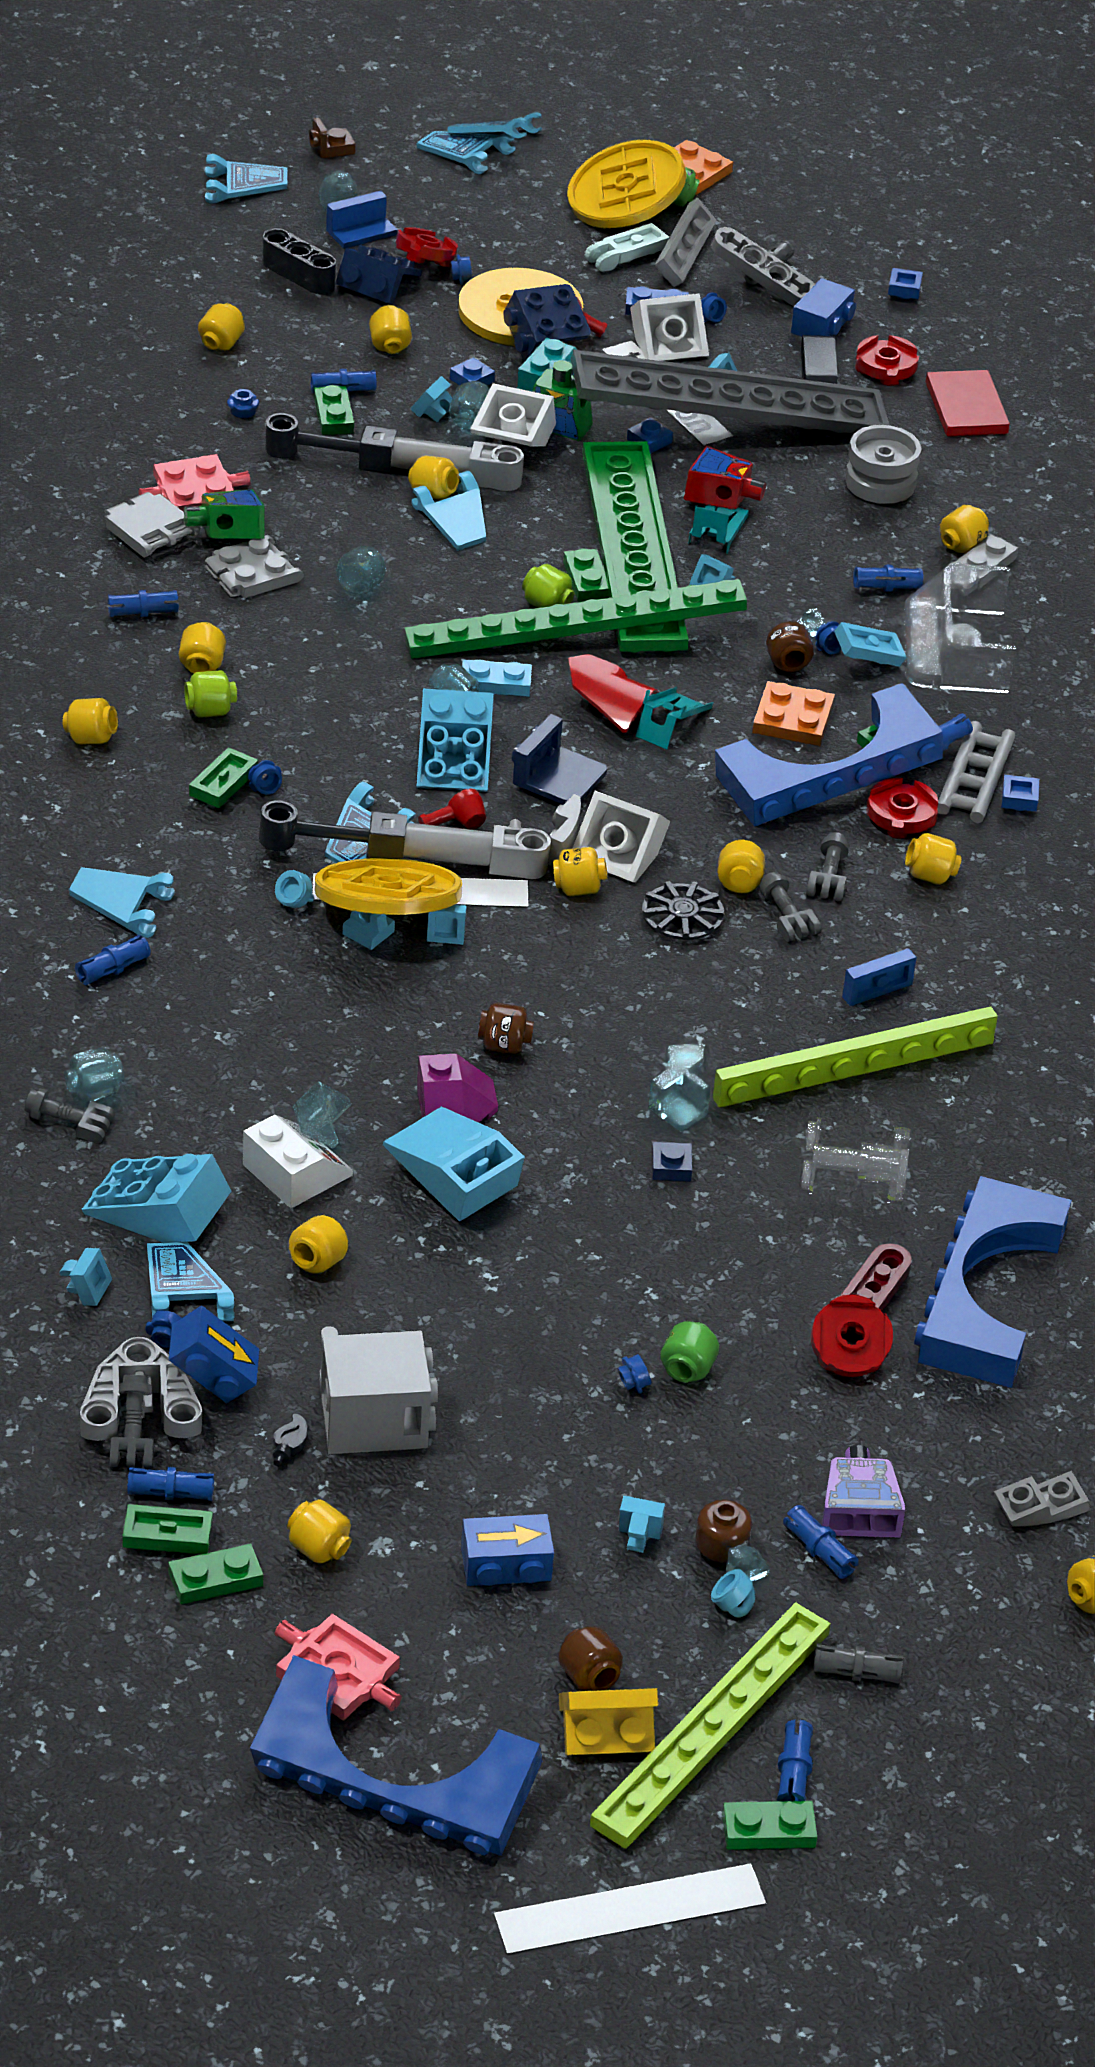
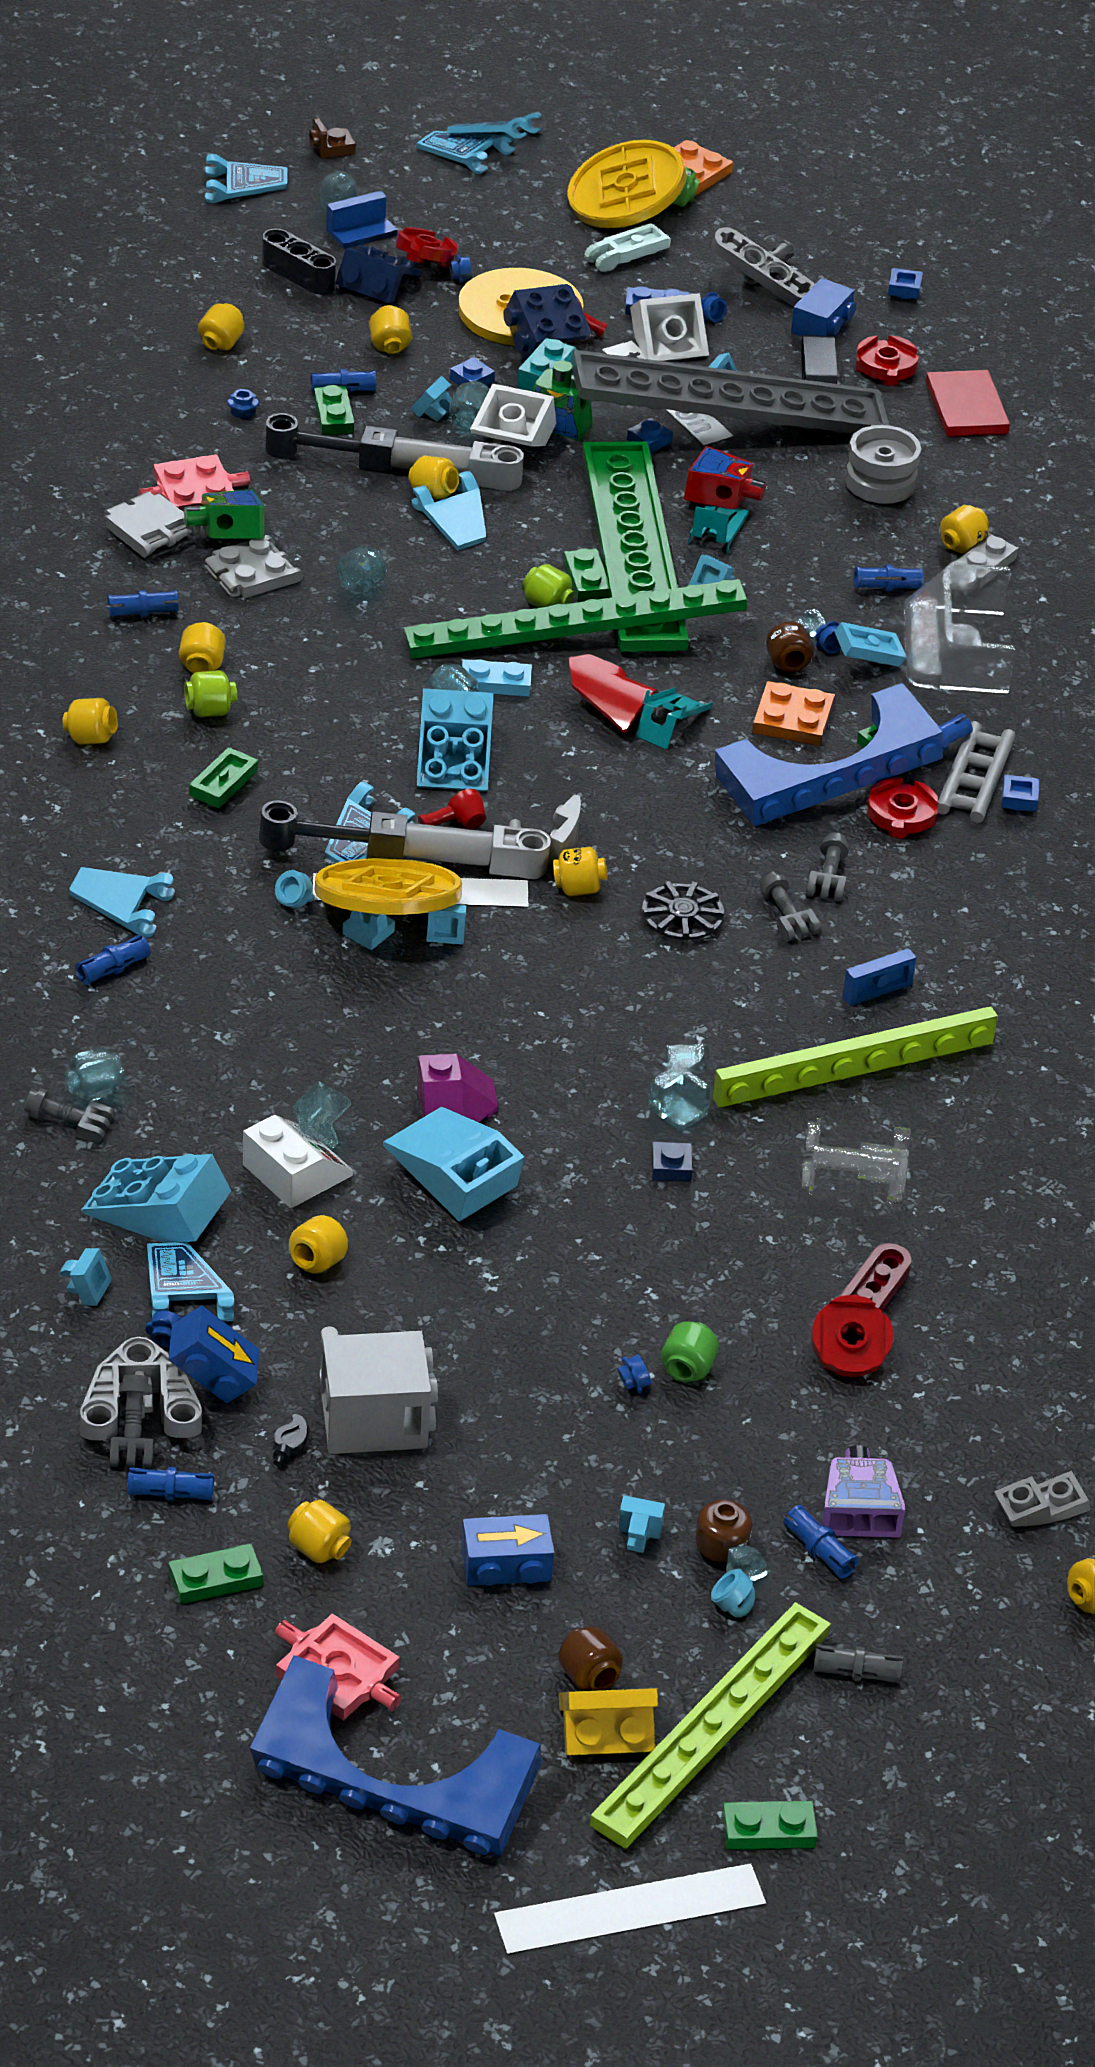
green plate [122,1504,213,1554] -> none
blue plate [248,760,282,795] -> none
reddish brown head [478,1003,534,1054] -> none
bracket [511,714,607,805] -> none
white slope [573,791,671,883] -> none
light grey plate [655,198,717,287] -> none
yellow head [717,840,765,893] -> none
blue pin [777,1720,813,1801] -> none
yellow head [905,833,961,885] -> none
arch [914,1176,1072,1388] -> none

